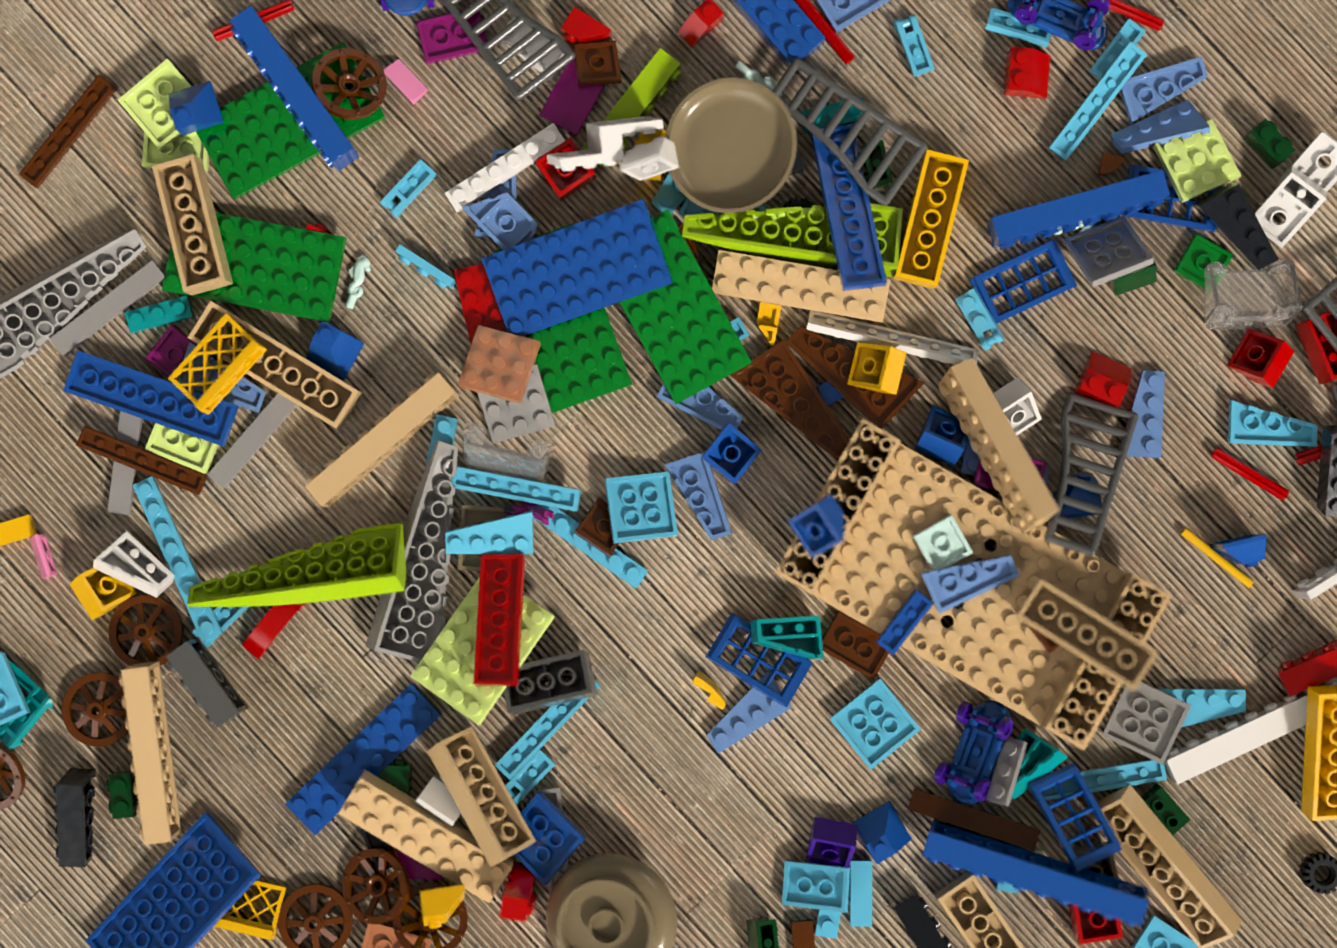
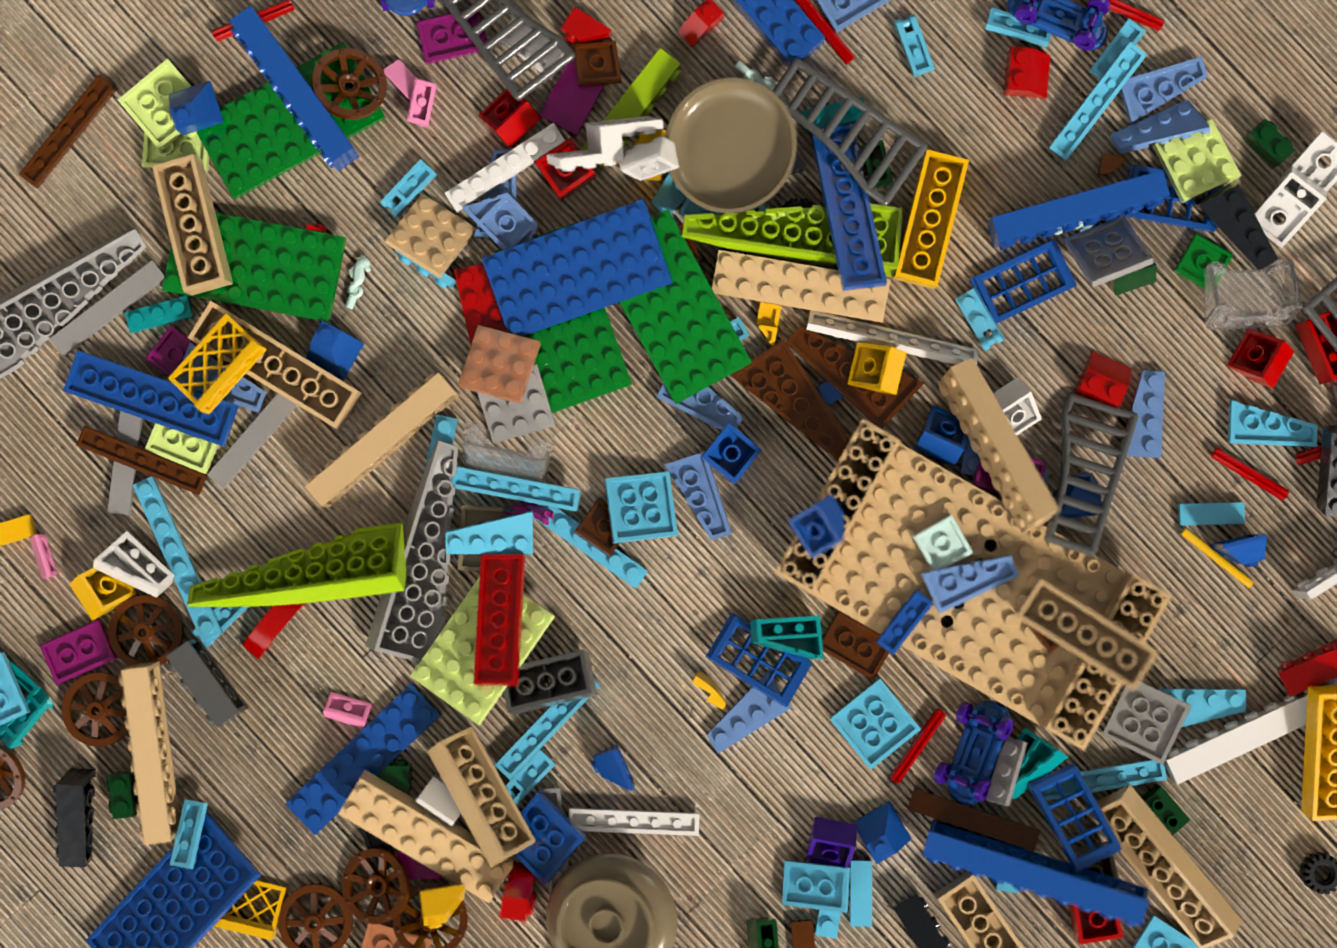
none -> magenta tile [39,619,118,685]
none -> medium azure plate [170,799,208,869]
none -> bright pink slope [323,692,372,728]
none -> tan plate [385,193,476,278]
none -> bright pink slope [407,78,437,128]
none -> red slope [478,88,541,148]
none -> white plate [569,807,700,836]
none -> blue slope [591,744,635,791]
none -> red axle [889,708,946,784]
none -> medium azure tile [1178,502,1245,526]

